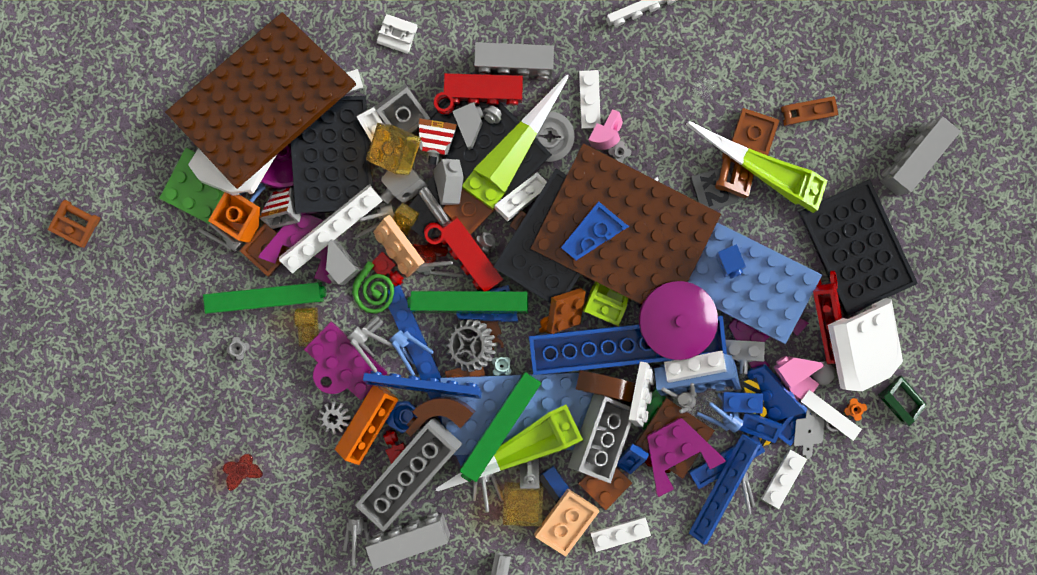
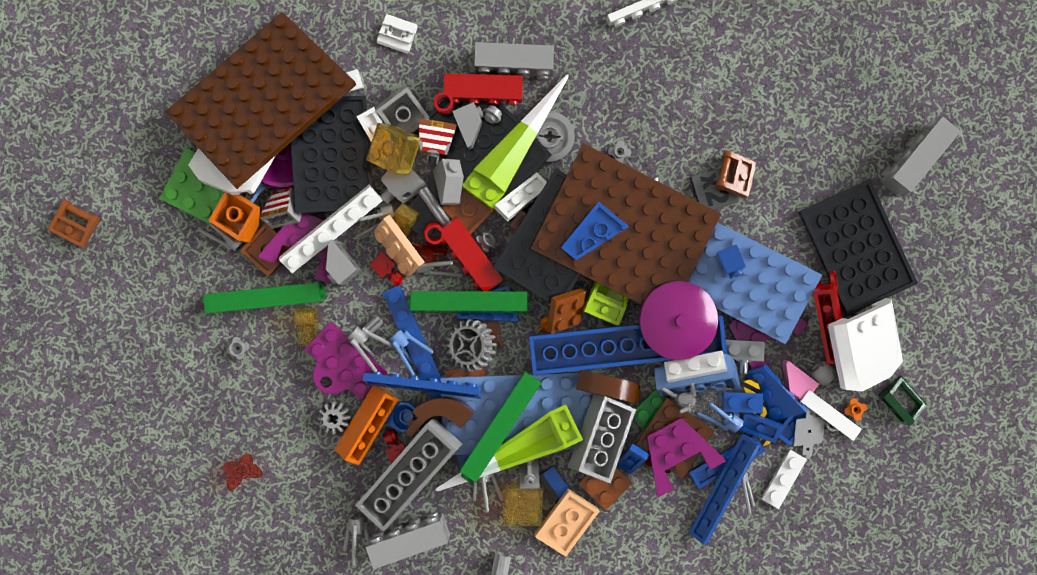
bright green piece [352,261,394,314] -> none
light aqua plate [492,357,512,376] -> none
white plate [579,70,601,129] -> none
bright pink brick [588,109,623,150] -> none
white plate [590,516,651,552] -> none
white plate [629,362,655,427] -> none
lime plate [686,121,828,213] -> none
dark orange plate [731,108,779,156] -> none
bright pink slope [773,356,824,388] -> none
dark orange plate [781,96,838,126] -> none

